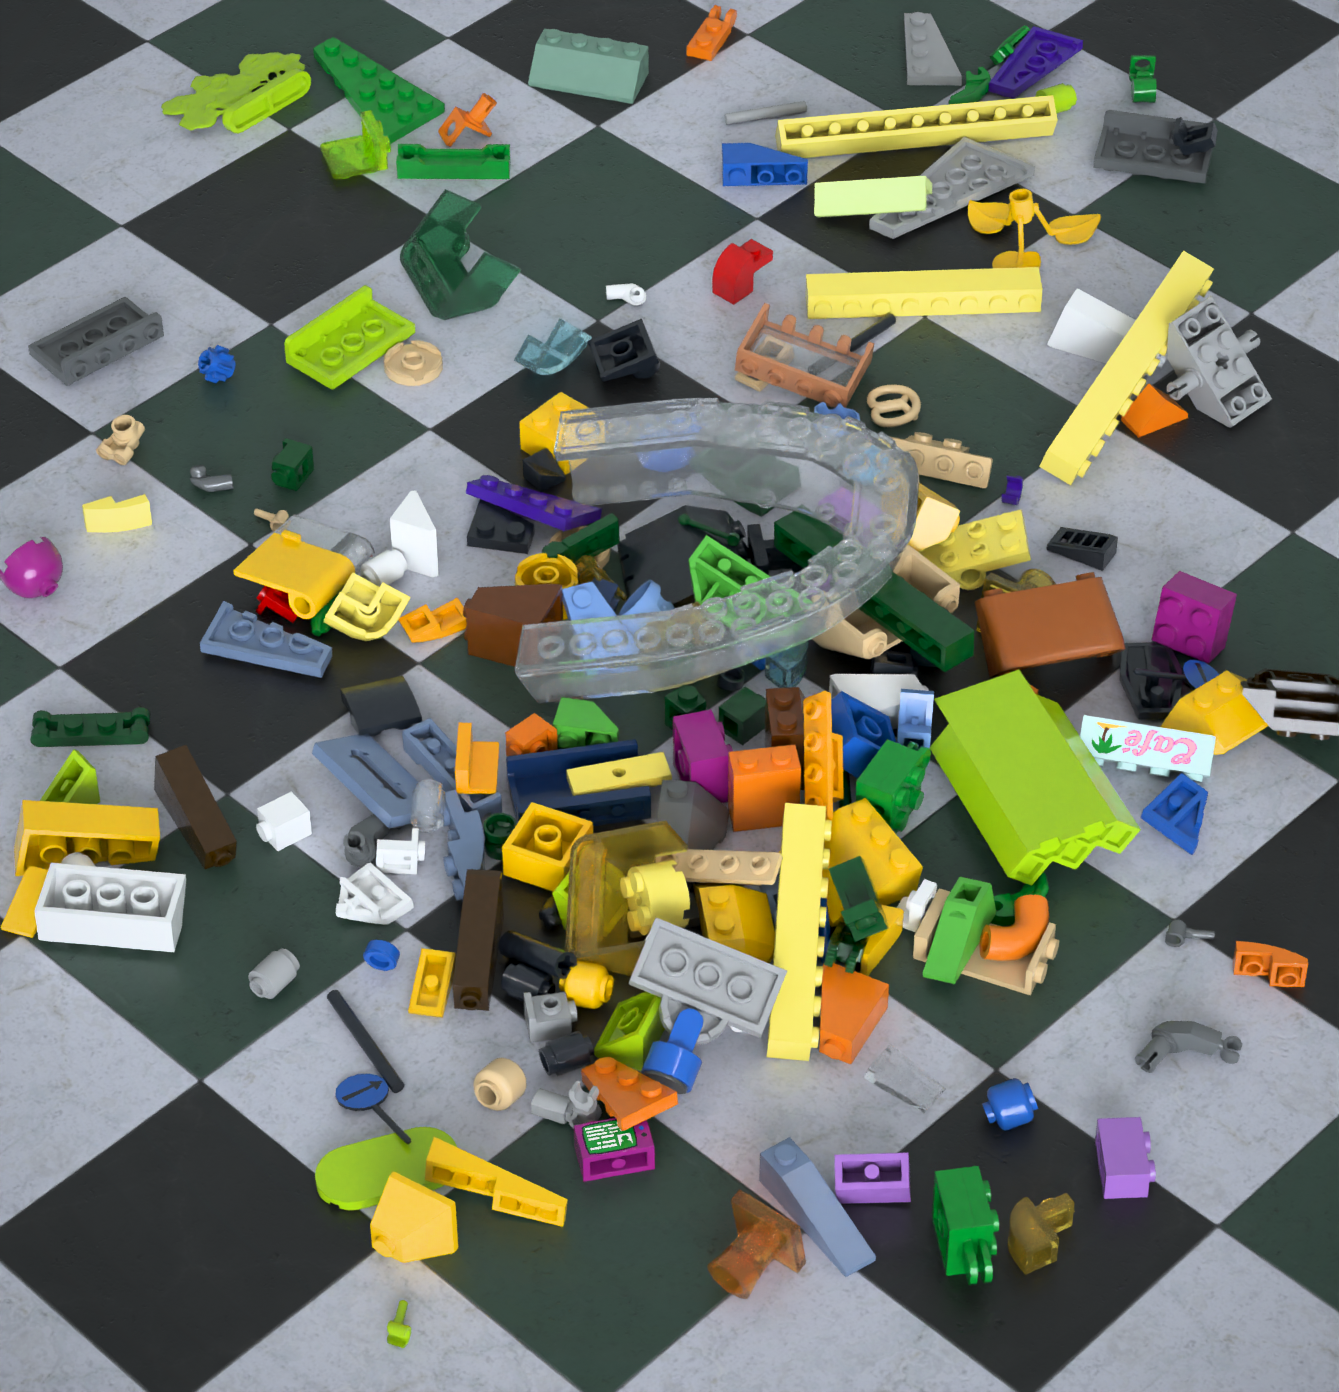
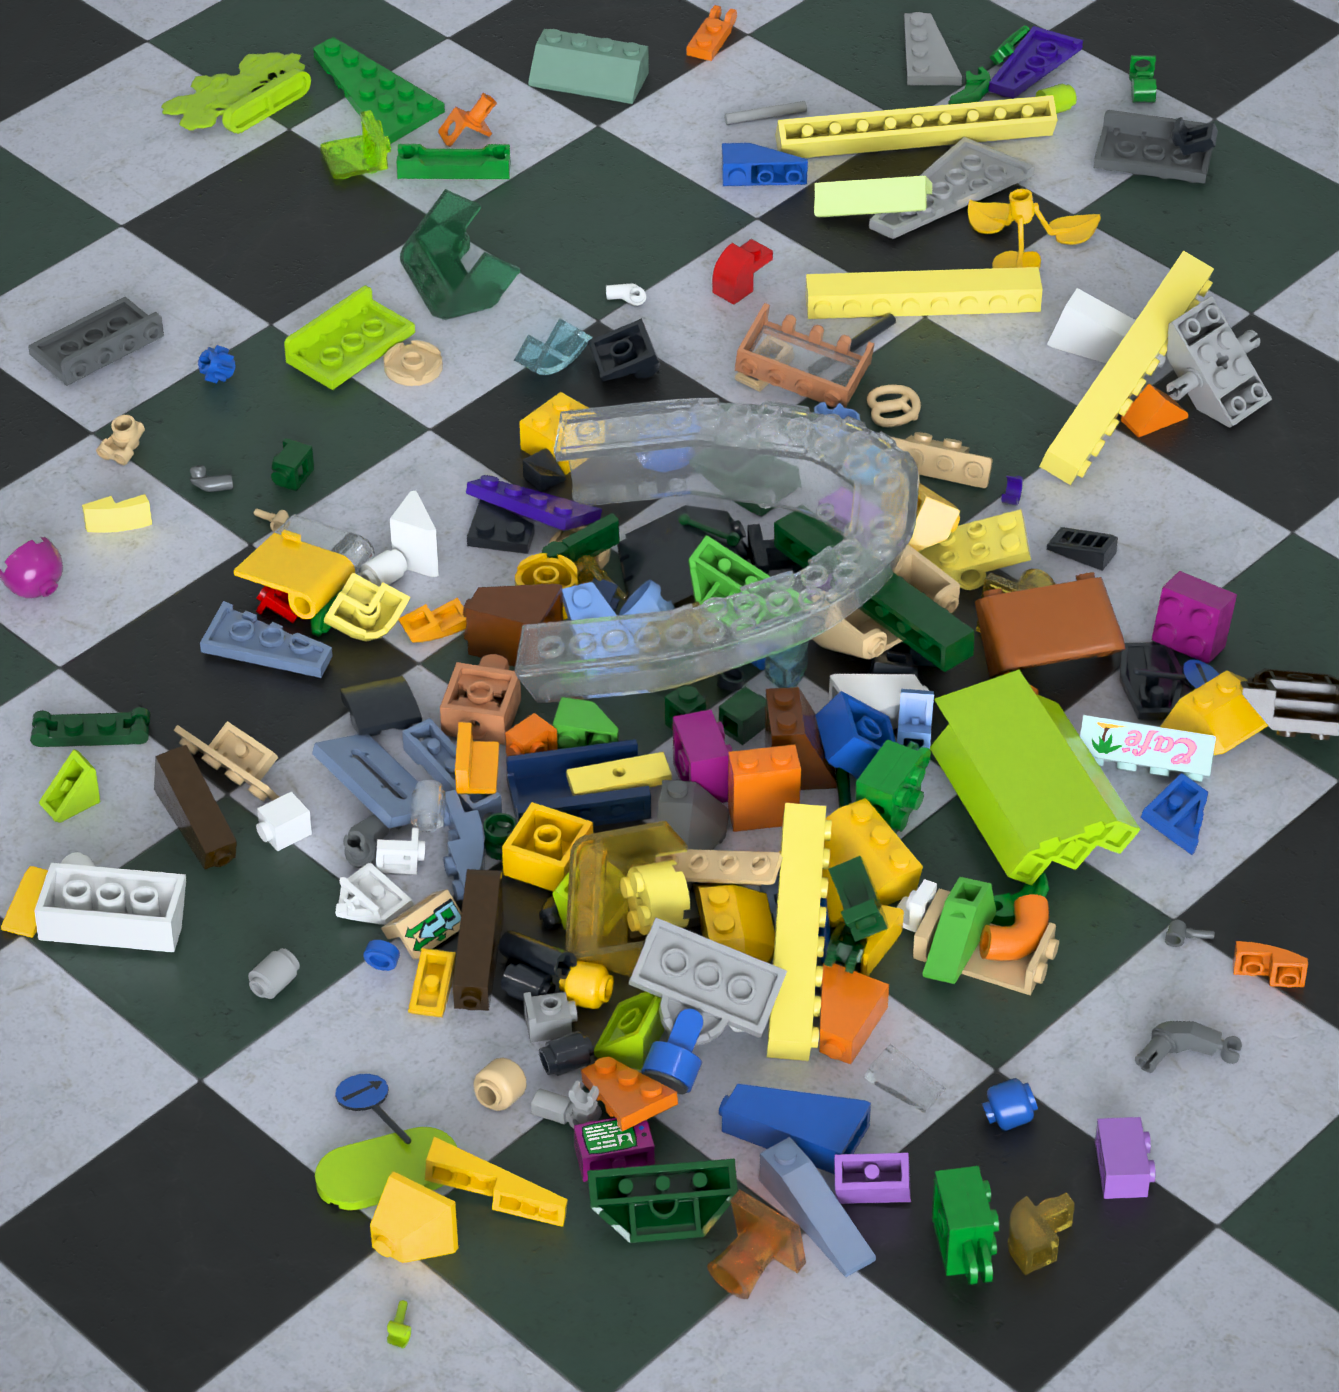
yellow wedge [14,800,160,876] -> none
black bar [327,990,405,1093] -> none
light orange bracket [803,691,844,820] -> none
none -> tan bracket [174,721,279,802]
none -> panel [381,889,461,959]
none -> nougat brick [440,654,521,745]
none -> dark green wedge [587,1158,738,1244]
none -> blue slope [719,1084,871,1175]

